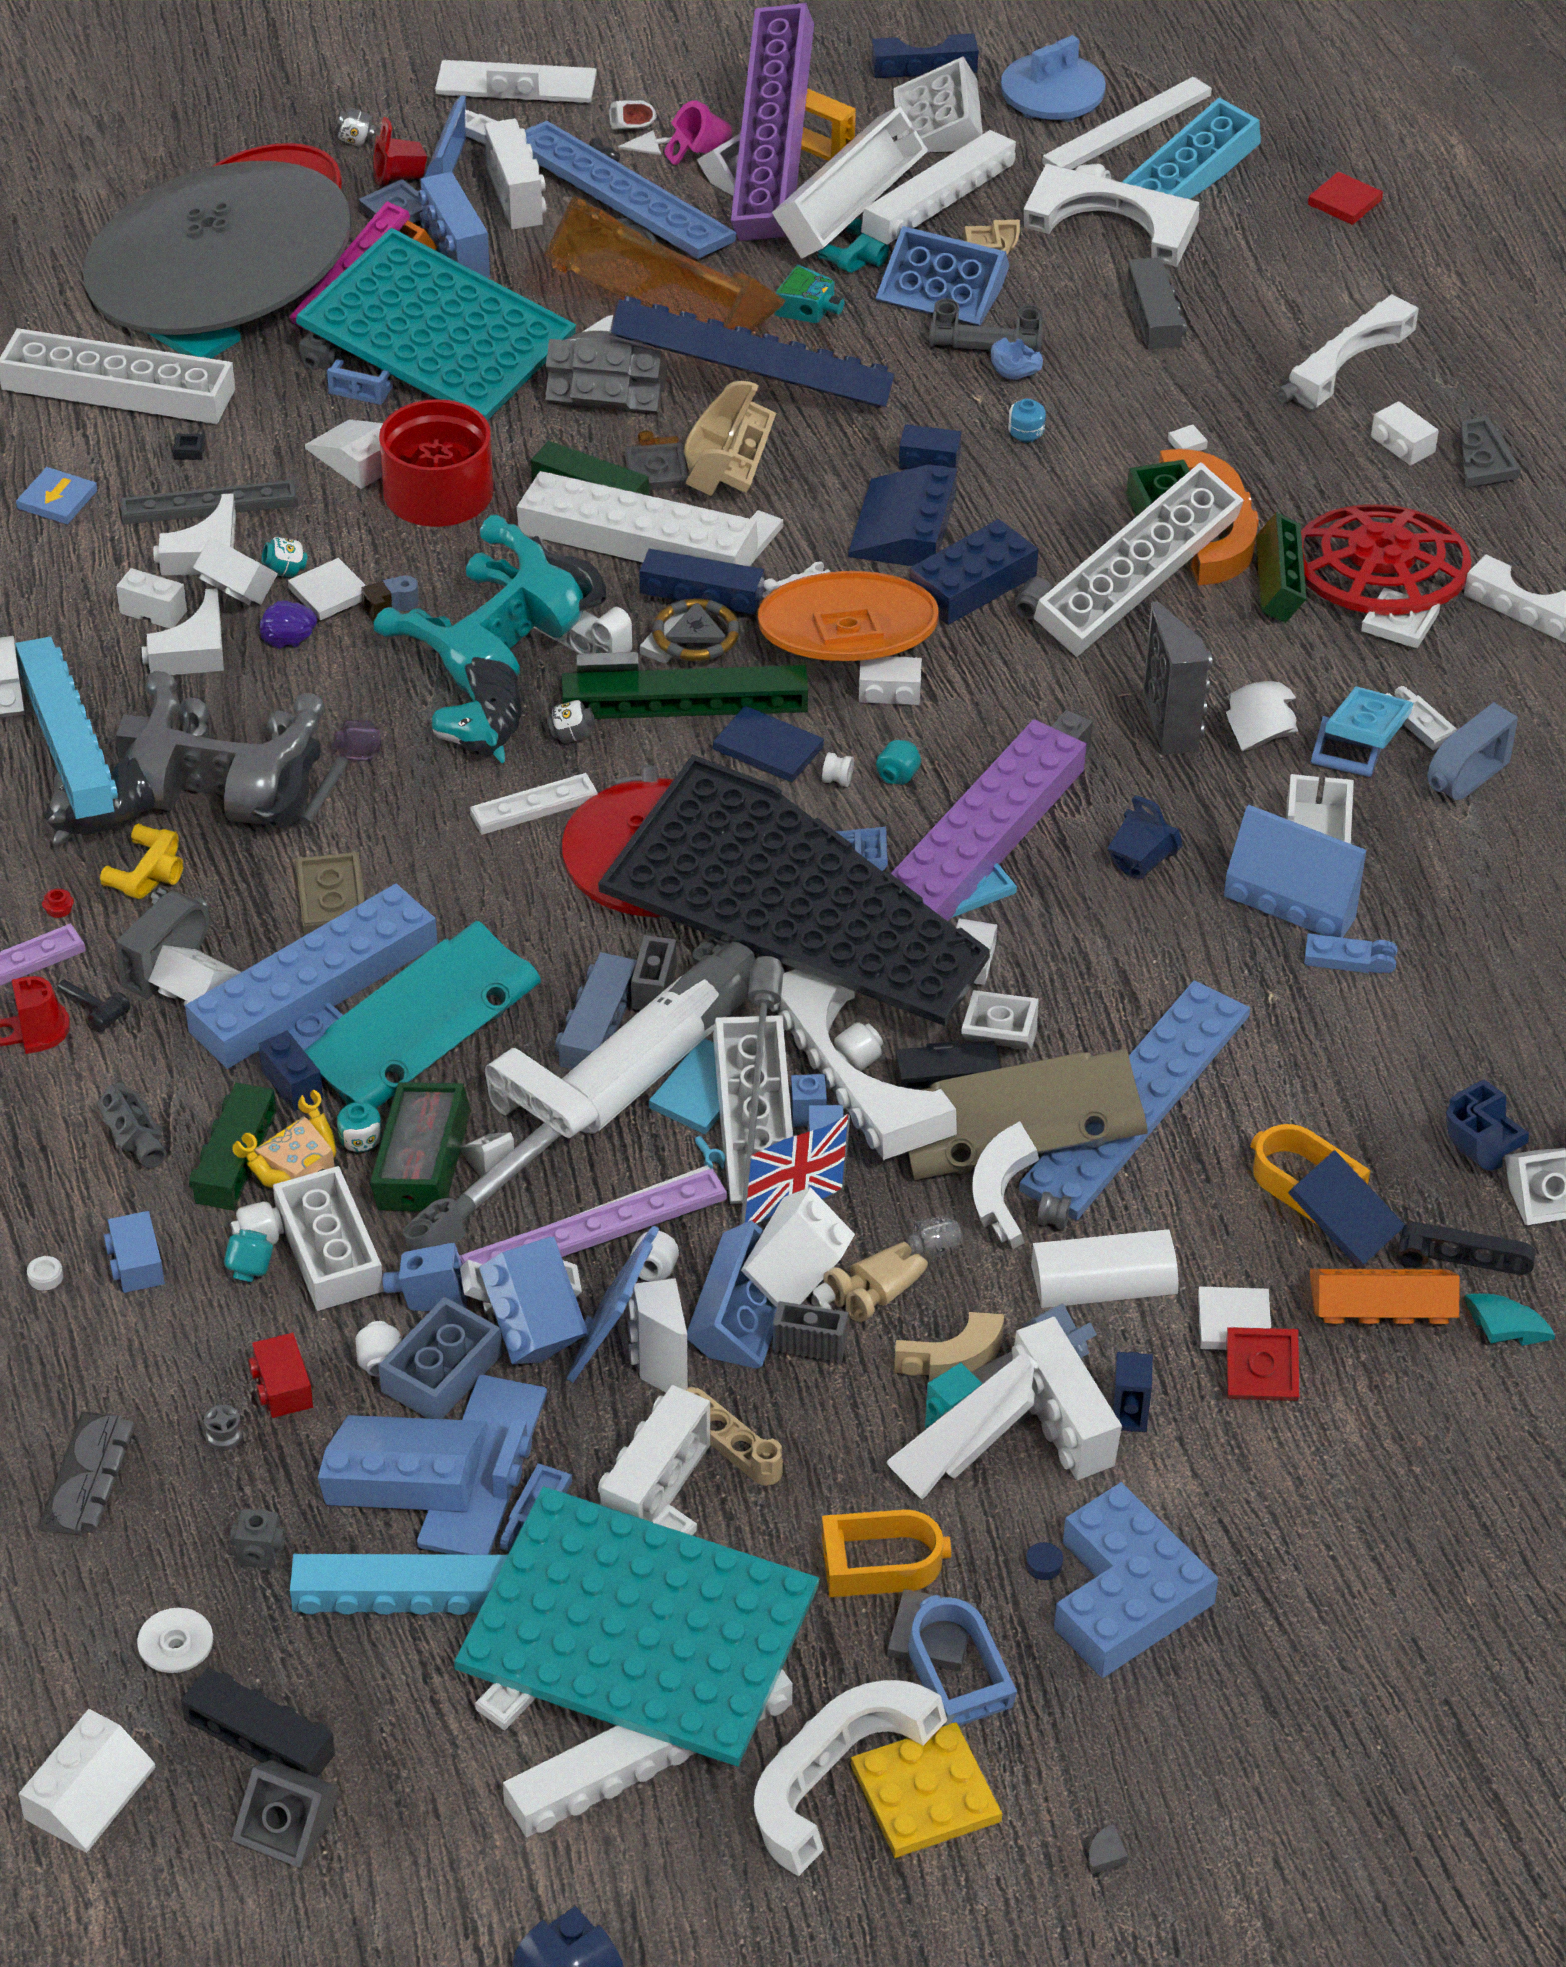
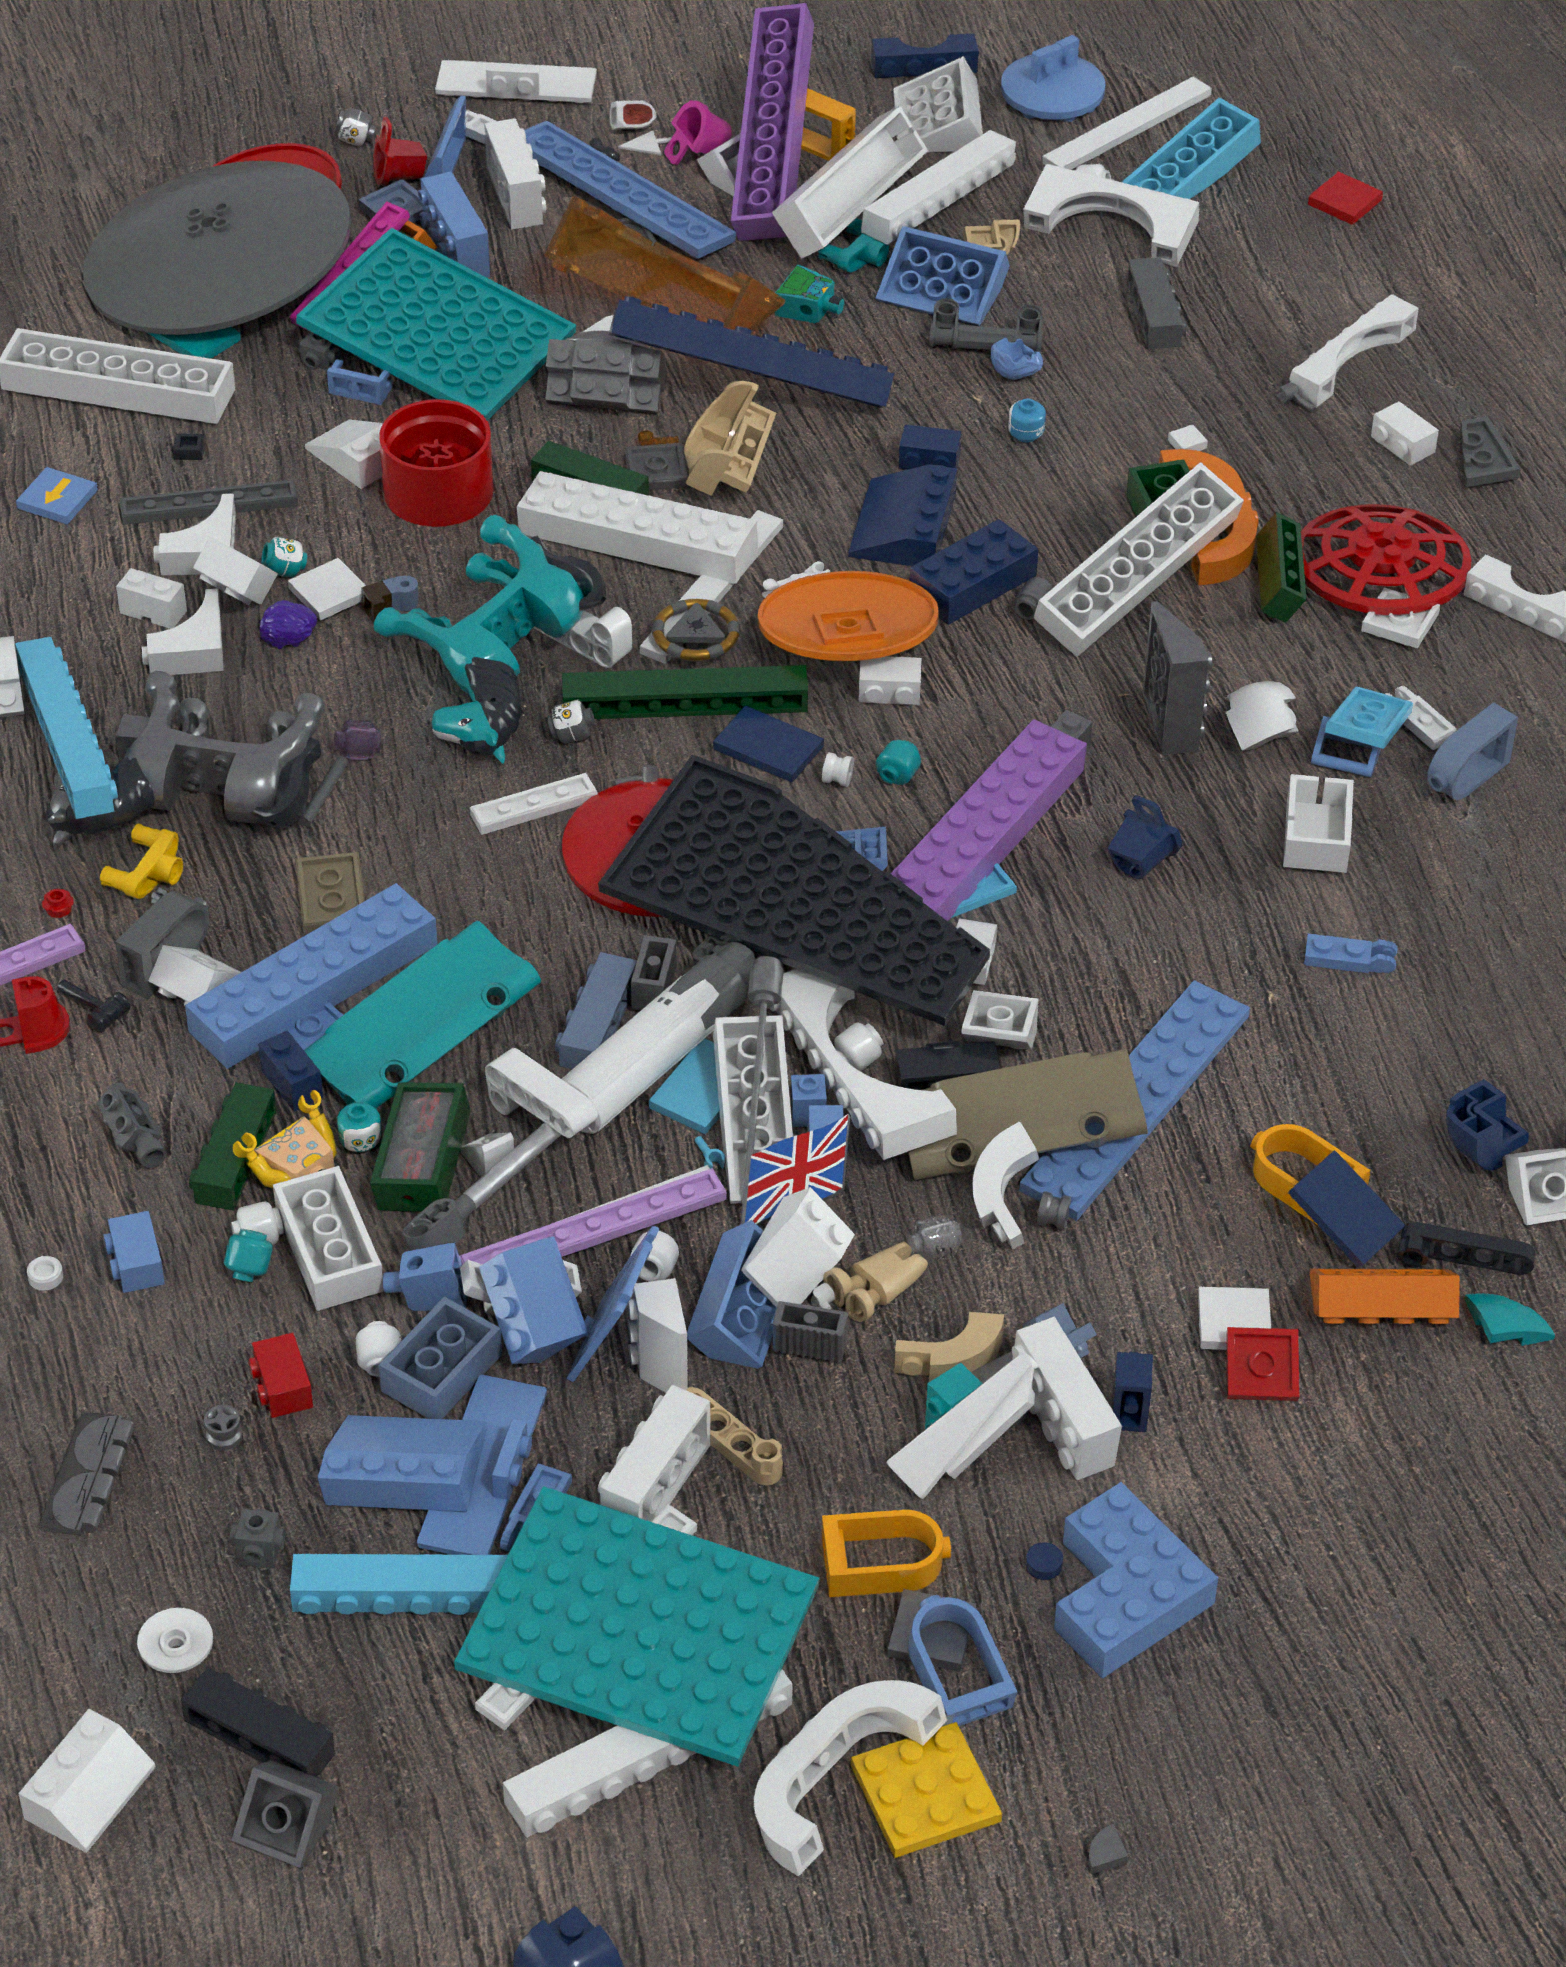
flat silver tile [577,652,638,672] -> none
dark blue brick [639,548,764,615] -> none
white brick [1031,1229,1178,1308] -> none
medium blue slope [1224,805,1366,938] -> none

